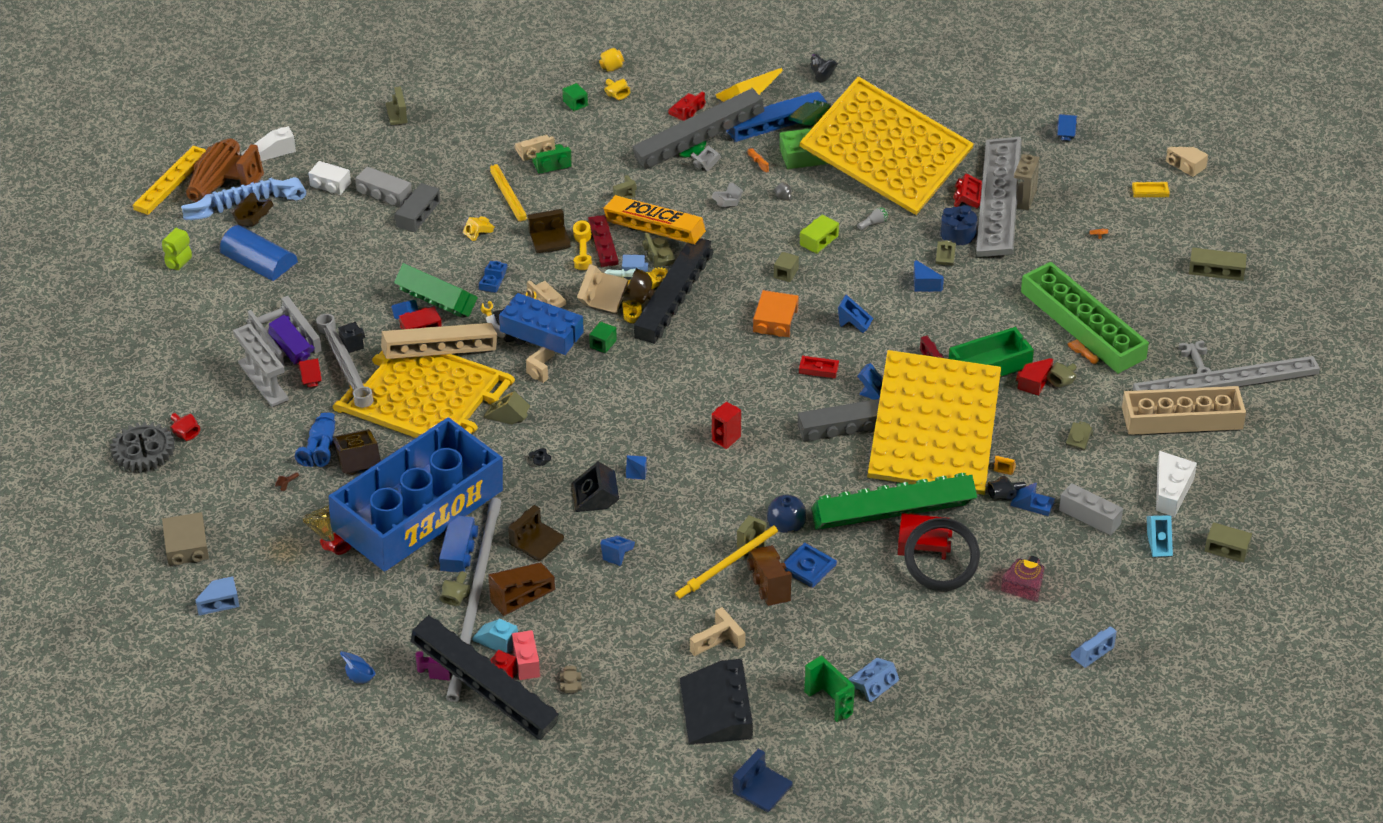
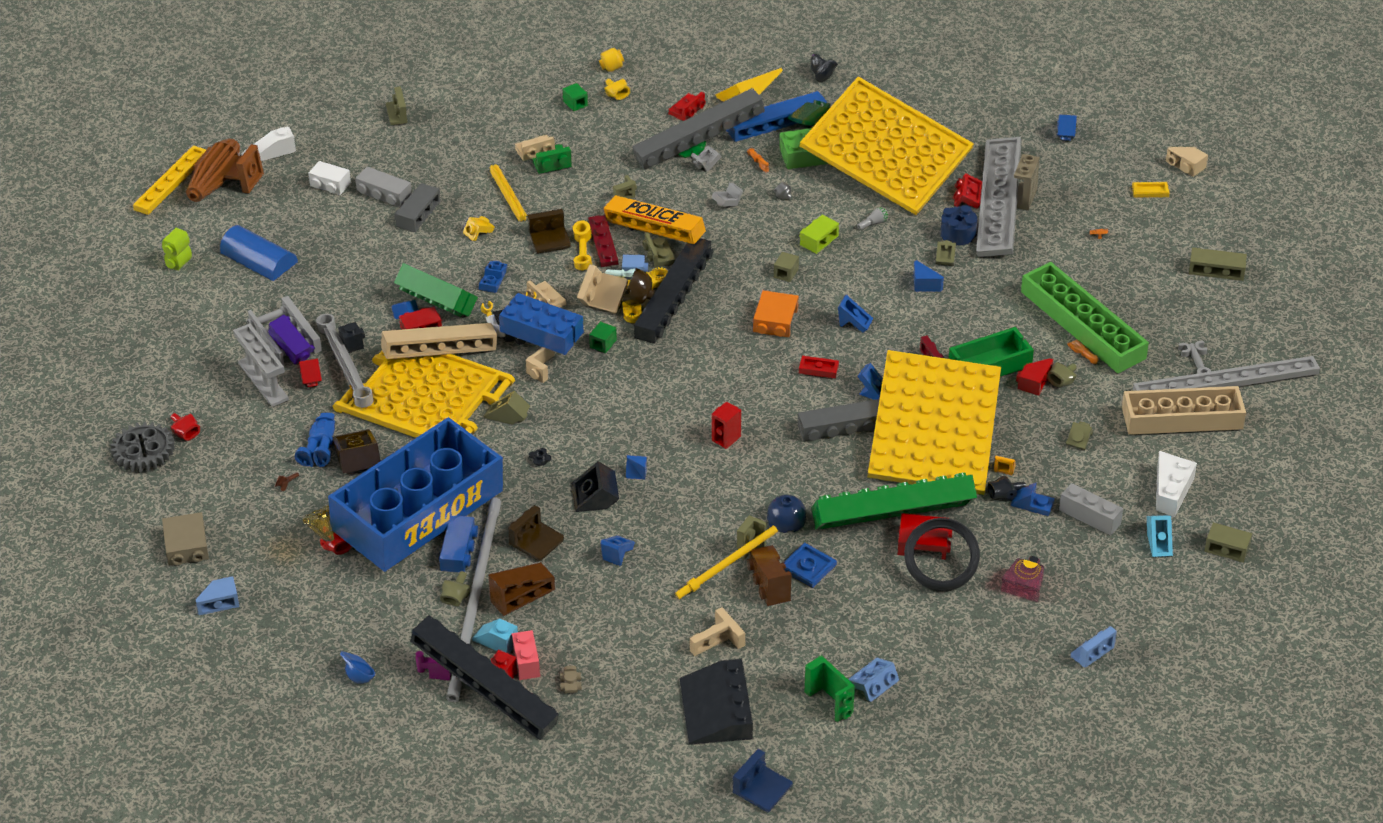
light blue piece [181,178,306,220] -> none
dark brown bracket [231,192,274,227] -> none

